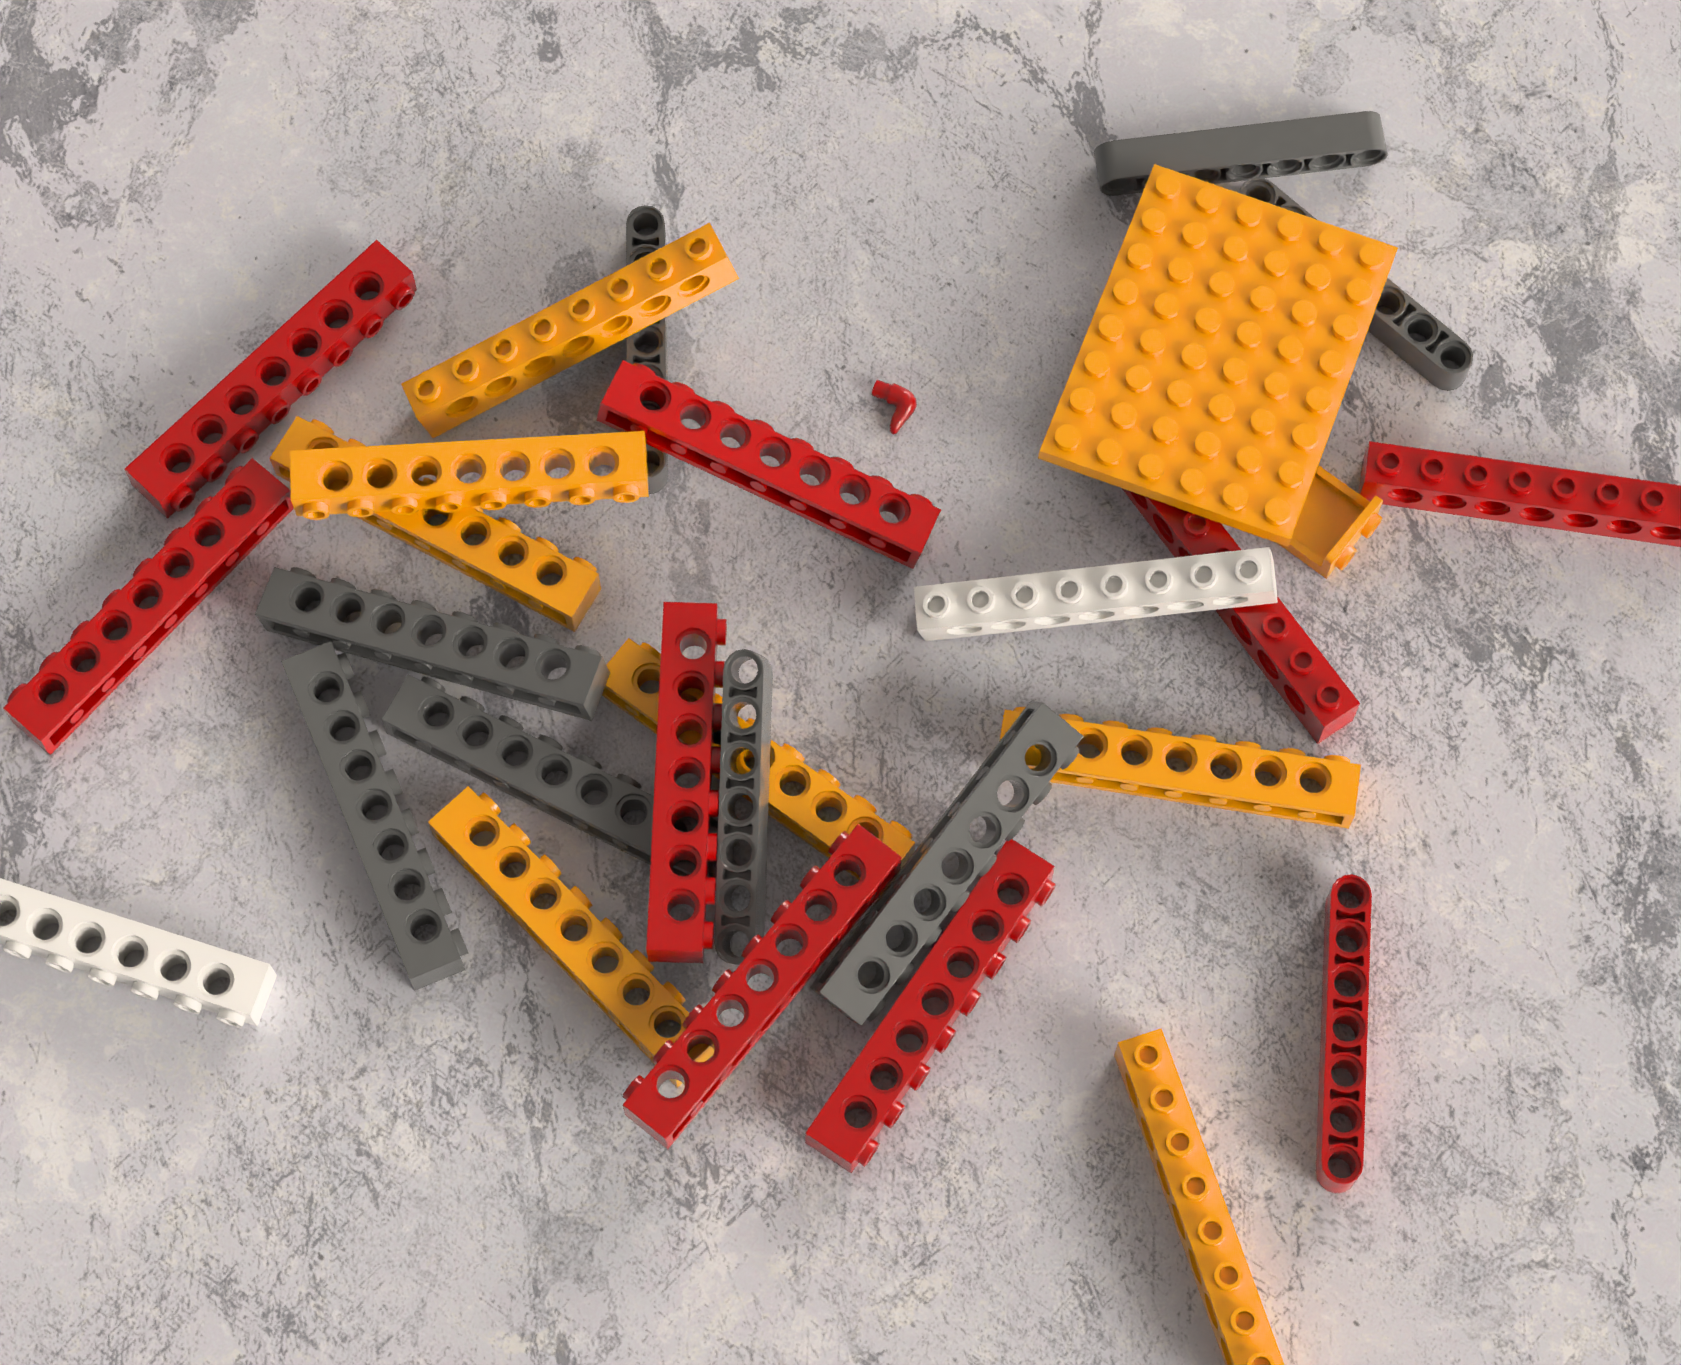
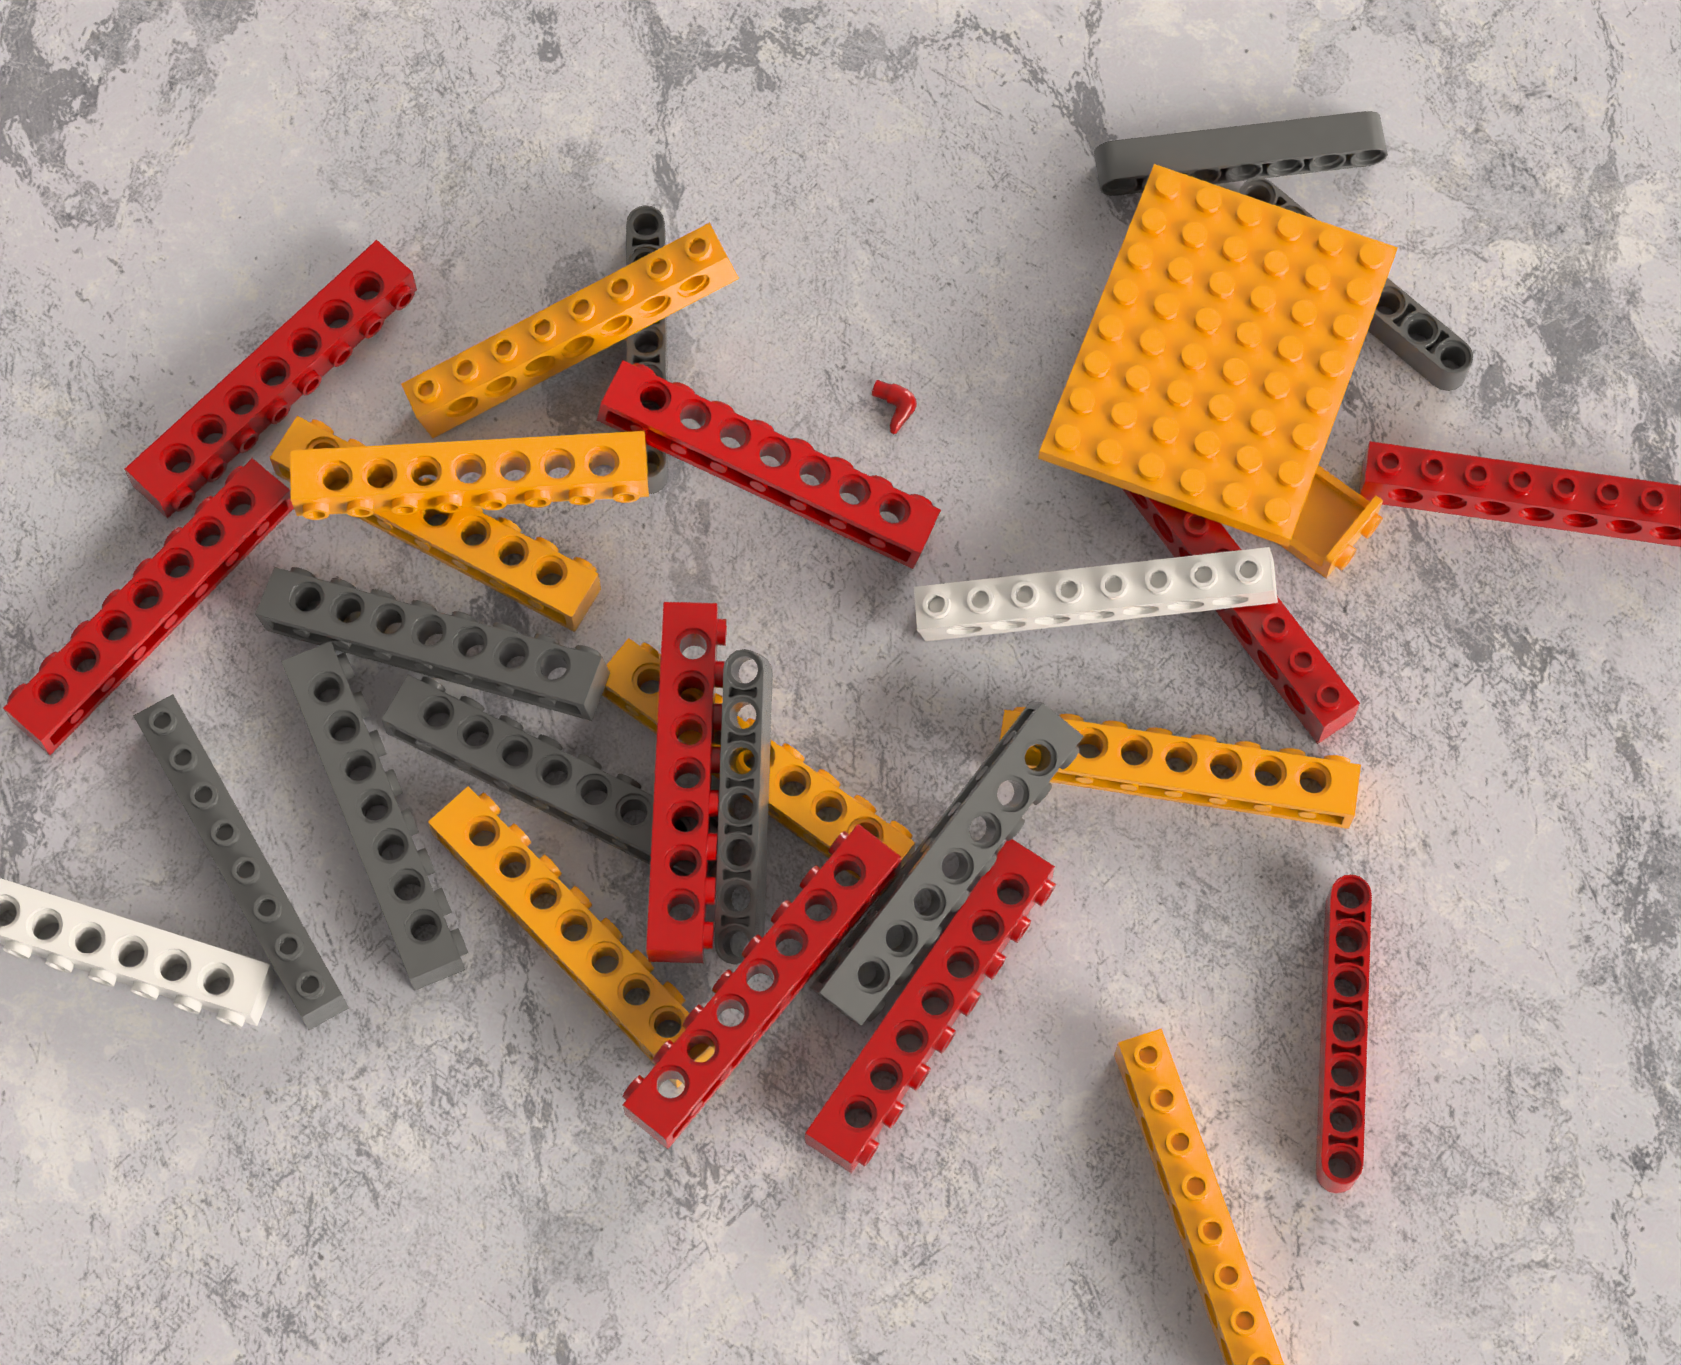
none -> dark grey brick [133,694,349,1030]

